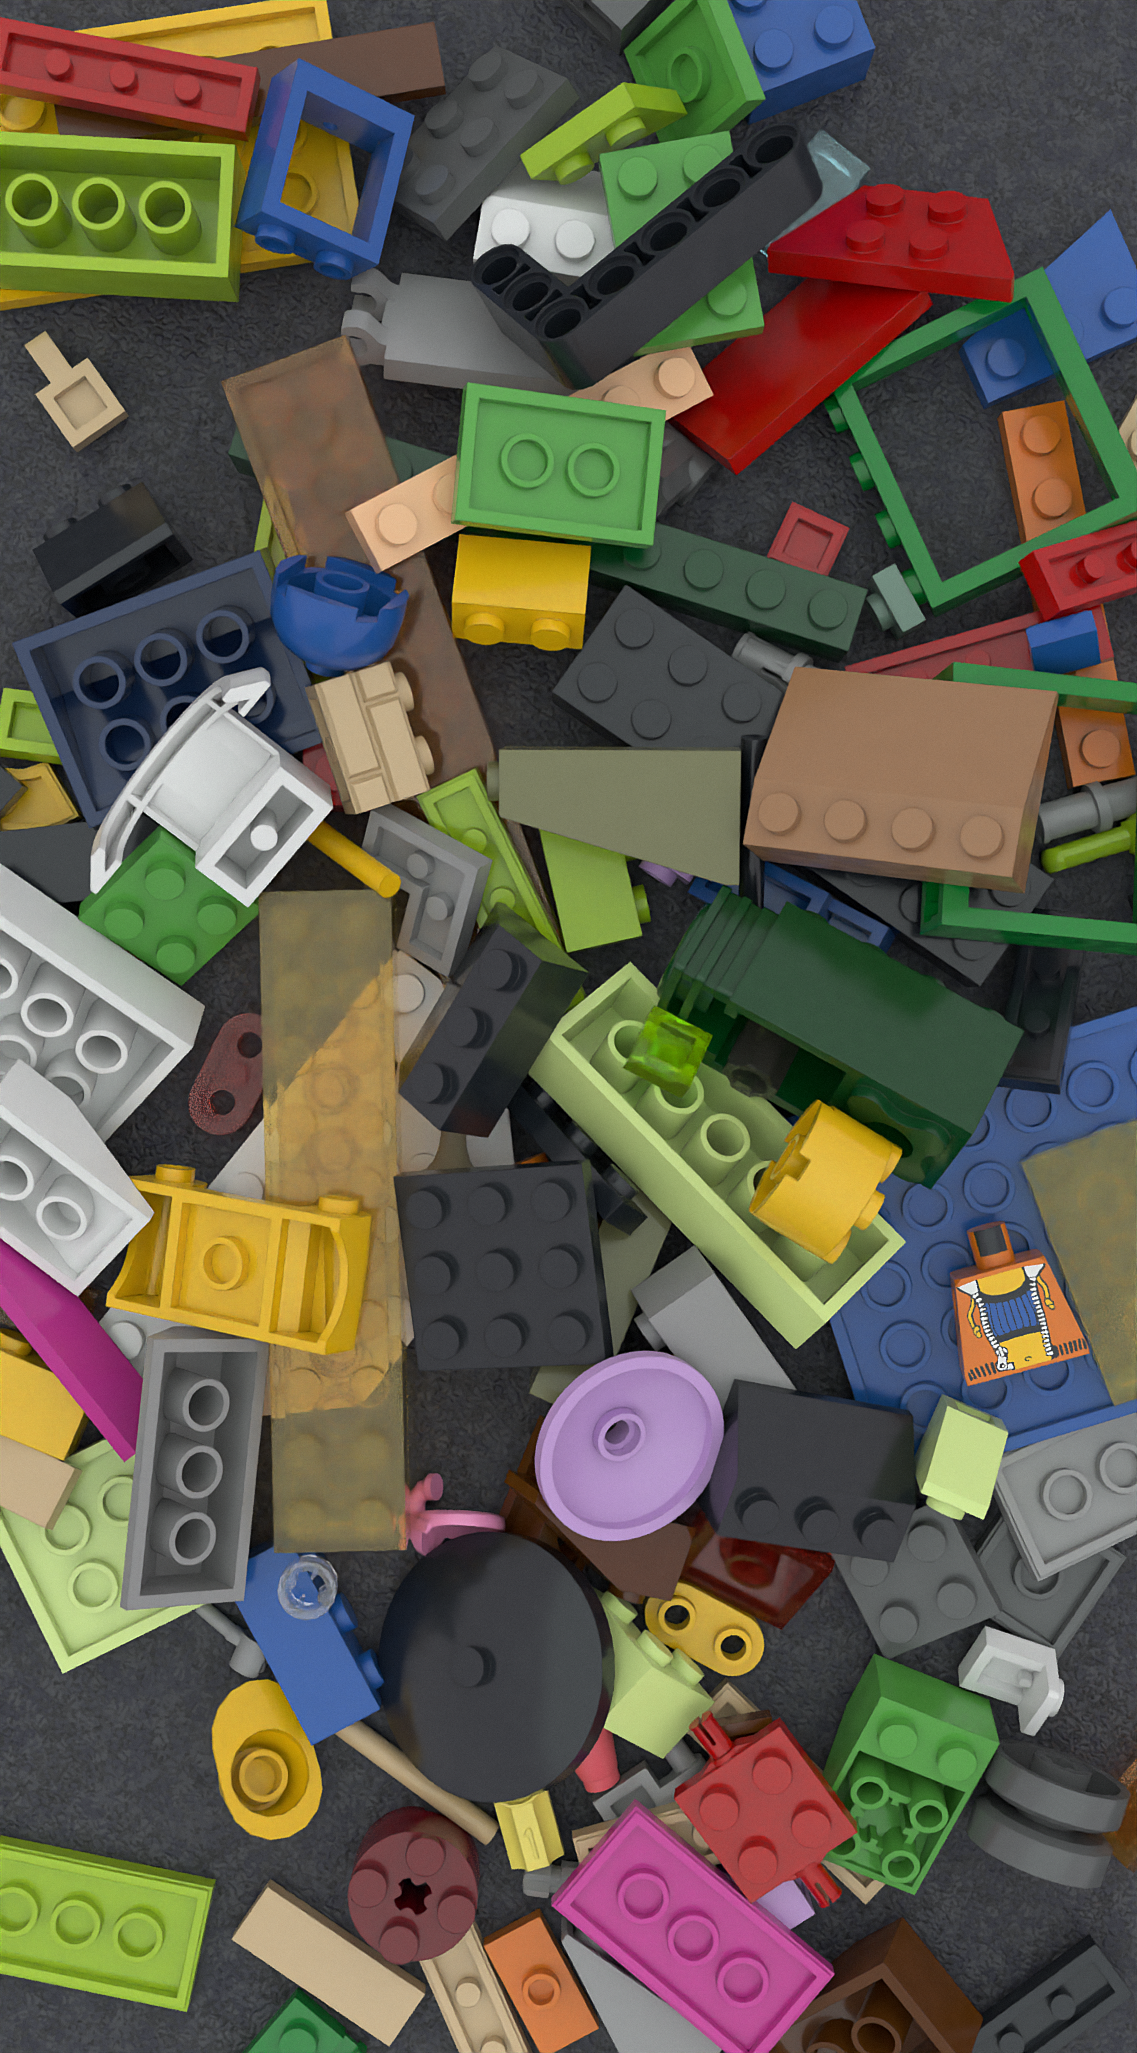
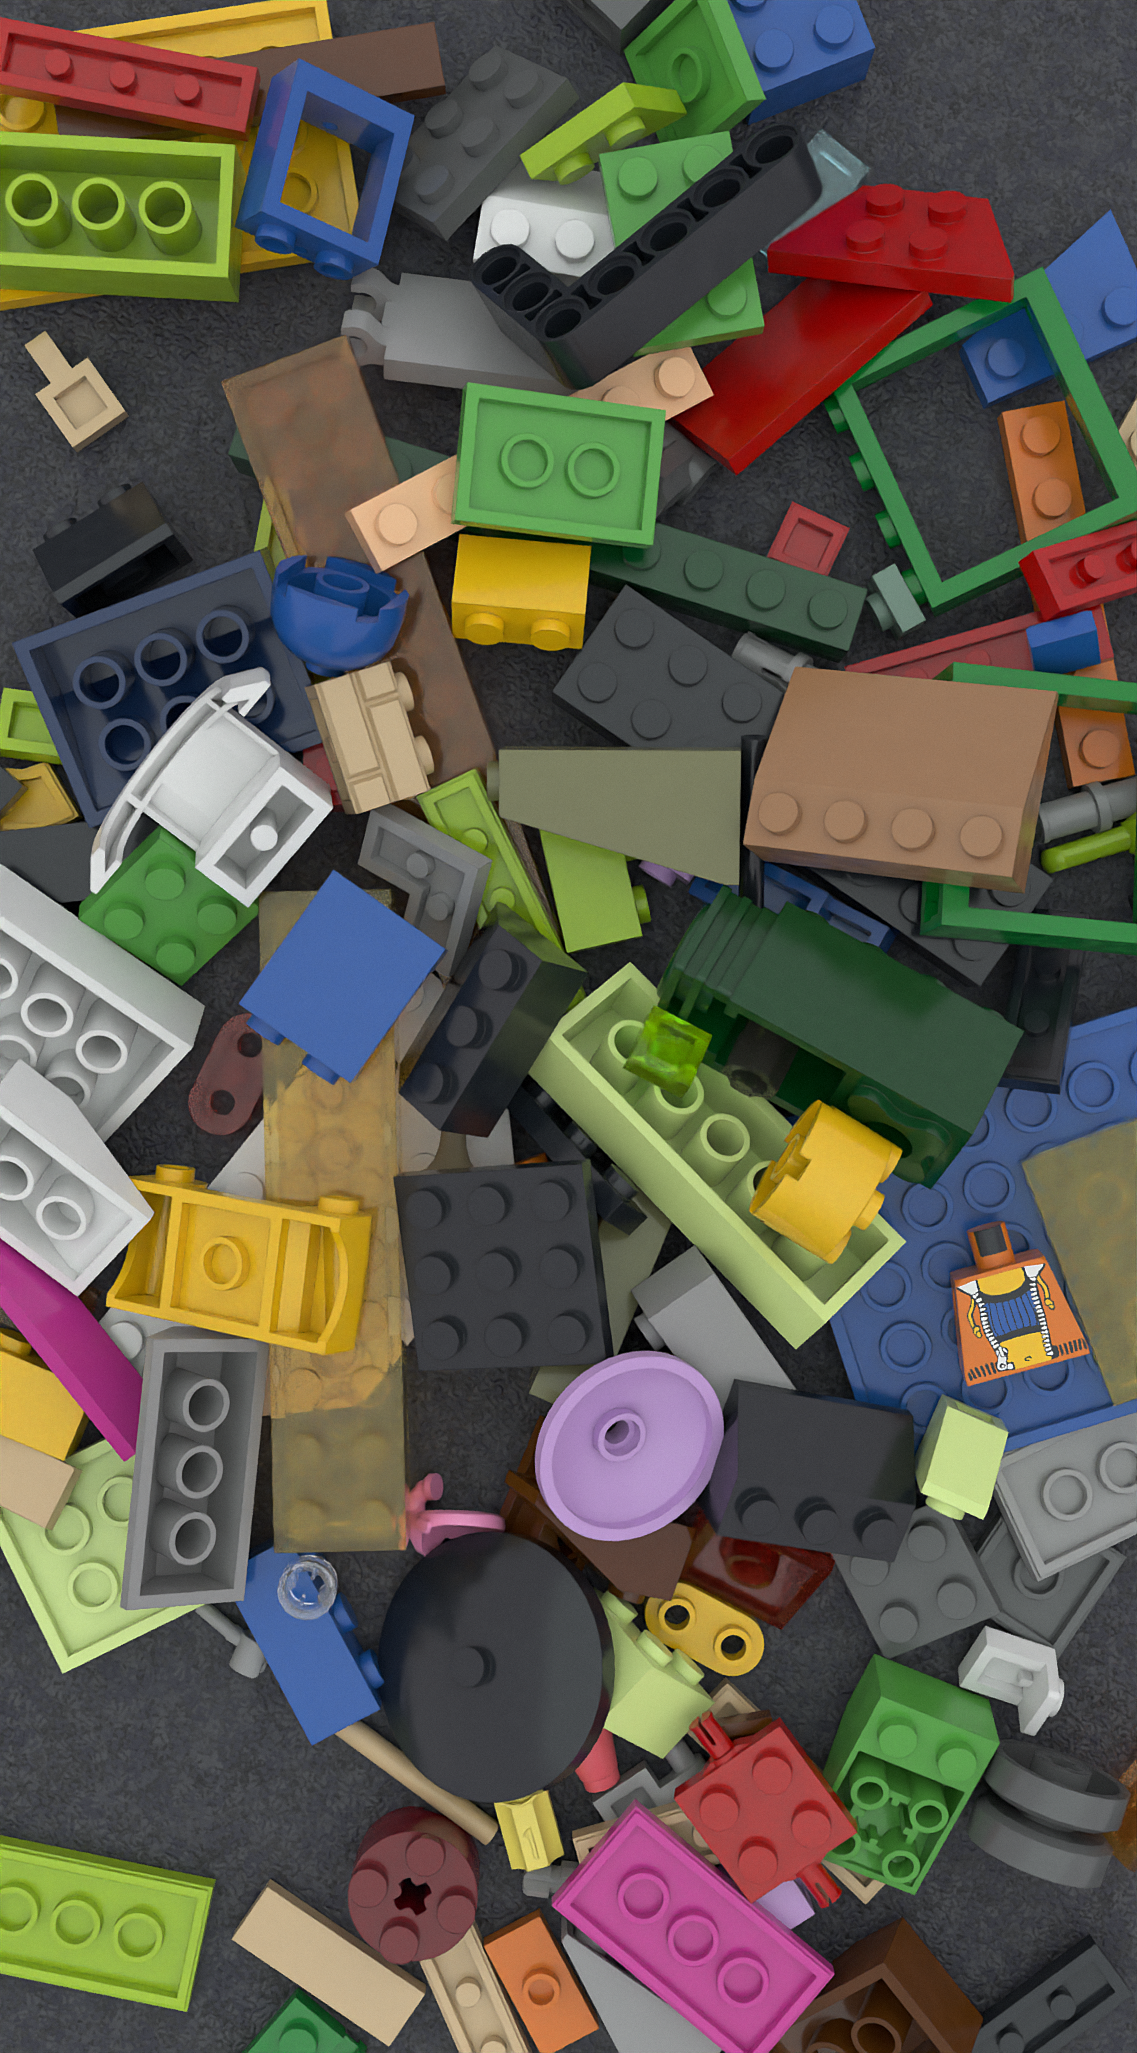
yellow piece [212,1679,323,1840] -> none
yellow bar [306,821,401,898] -> none
none -> blue panel [239,870,448,1085]

